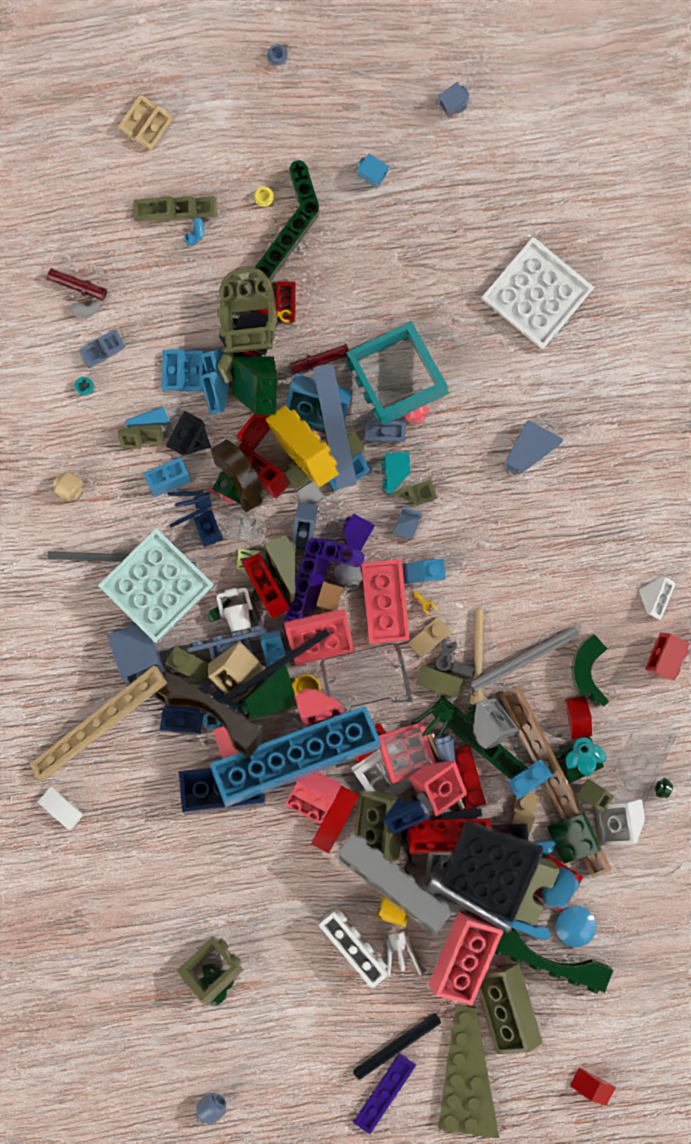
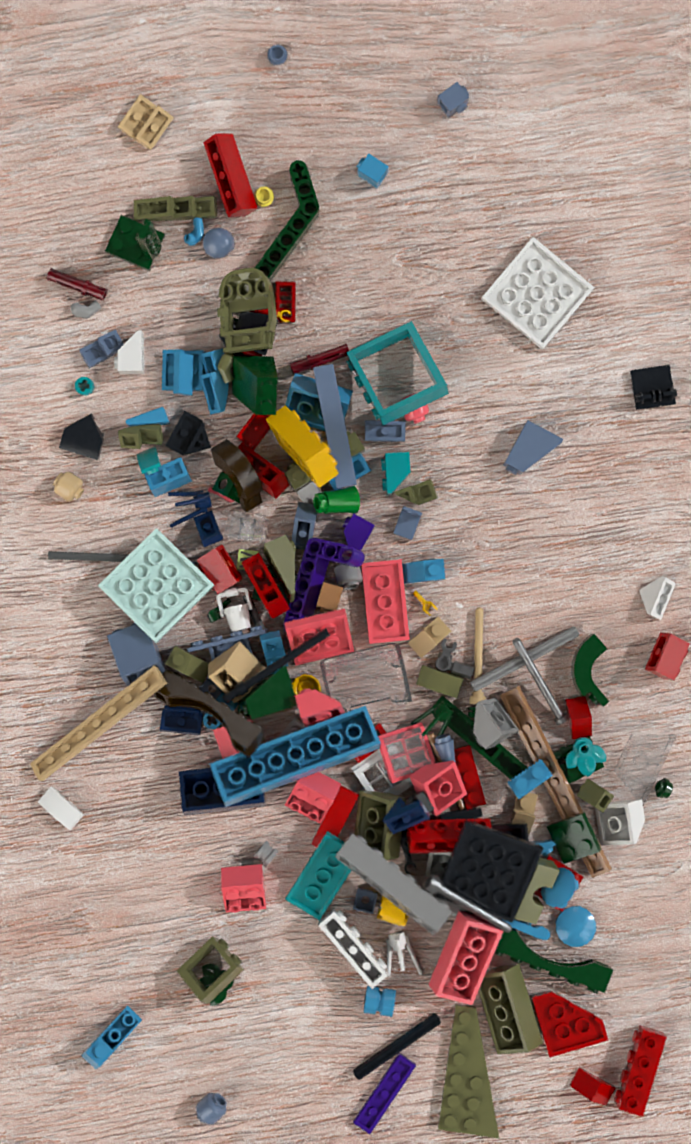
none -> black slope [59,413,104,460]
none -> dark azure slope [81,1006,142,1070]
none -> dark green bracket [105,215,166,272]
none -> white slope [114,330,144,374]
none -> teal slope [137,447,161,475]
none -> dark azure tile [173,352,193,396]
none -> brick [197,545,243,594]
none -> red brick [203,133,258,217]
none -> sand blue hair [203,228,235,259]
none -> coral slope [221,864,266,913]
none -> light grey wheel [254,840,279,867]
none -> teal tile [285,831,352,920]
none -> green plant [313,486,360,514]
none -> sand blue piece [353,887,378,914]
none -> dark azure wheel [363,986,396,1017]
none -> flat silver bar [513,638,569,725]
none -> red plate [531,990,609,1058]
none -> red brick [614,1025,667,1117]
none -> black hinge [630,365,677,410]

